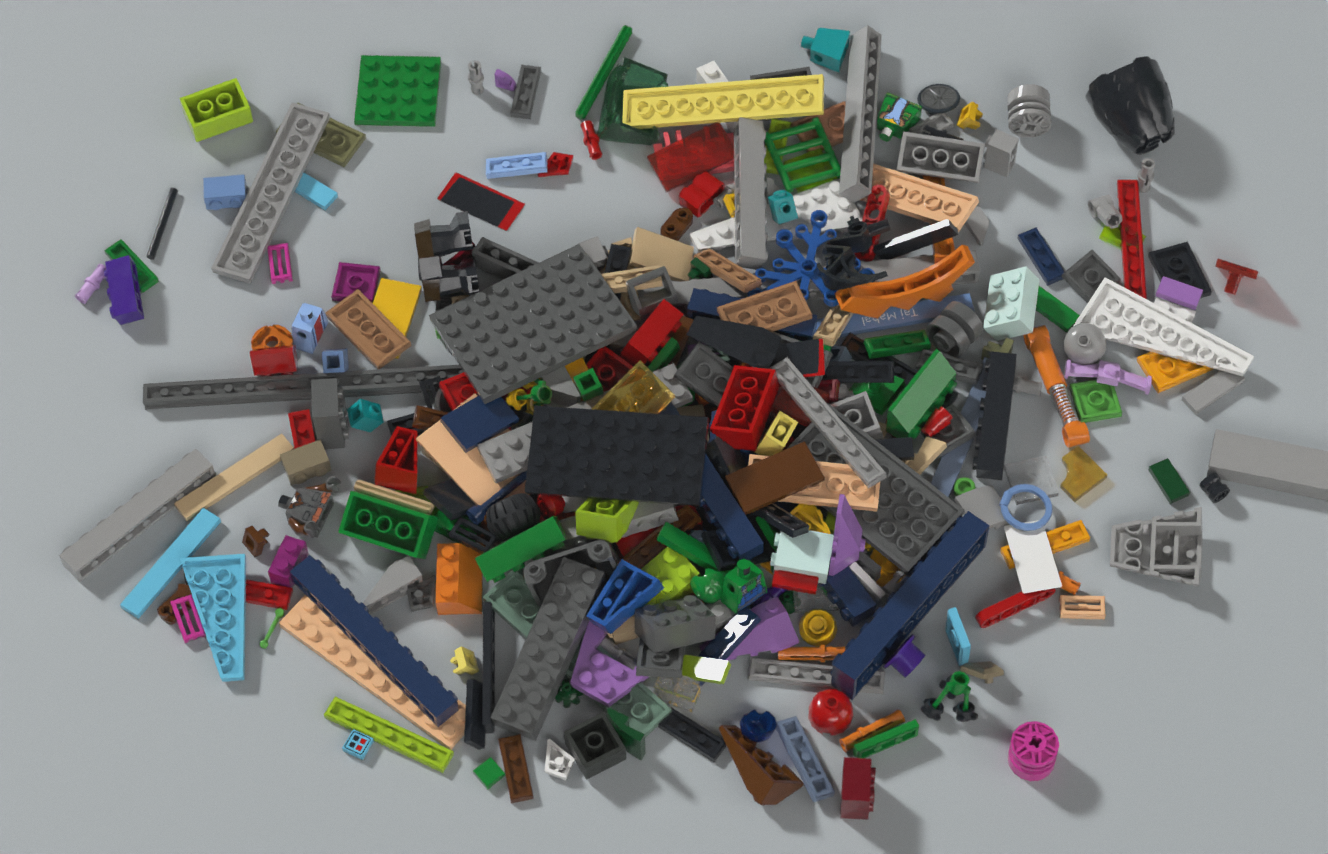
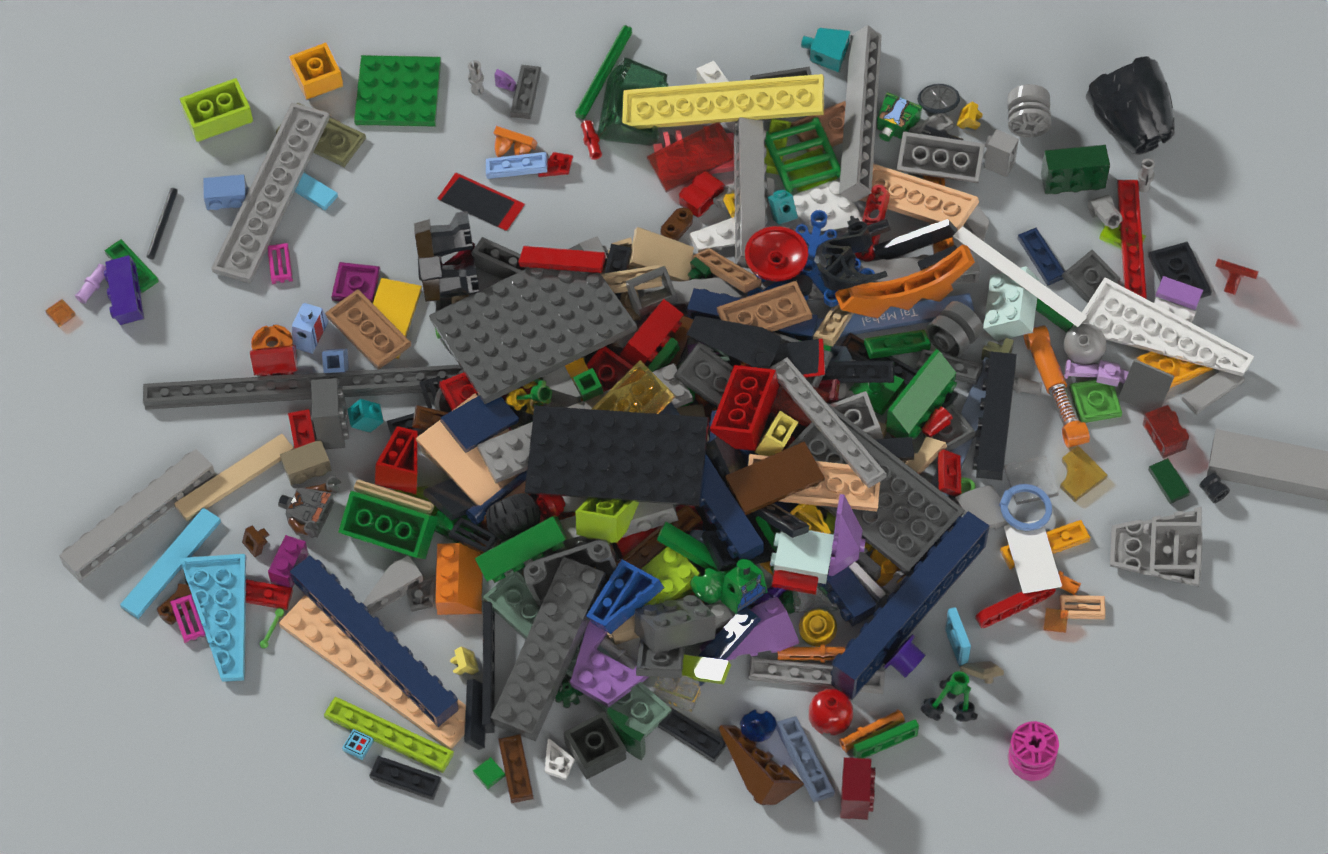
none -> clear orange tile [45,299,76,327]
none -> light orange brick [289,43,343,100]
none -> black tile [369,756,442,800]
none -> orange tile [494,126,538,157]
none -> red tile [519,246,606,273]
none -> red dish [745,226,808,281]
none -> black tile [792,275,813,296]
none -> black tile [917,245,957,270]
none -> red plate [938,449,961,497]
none -> white sticker [953,226,1087,327]
none -> dark green brick [1041,145,1110,194]
none -> clear orange tile [1043,608,1068,633]
none -> dark grey tile [1118,359,1175,416]
none -> clear red brick [1142,405,1189,458]

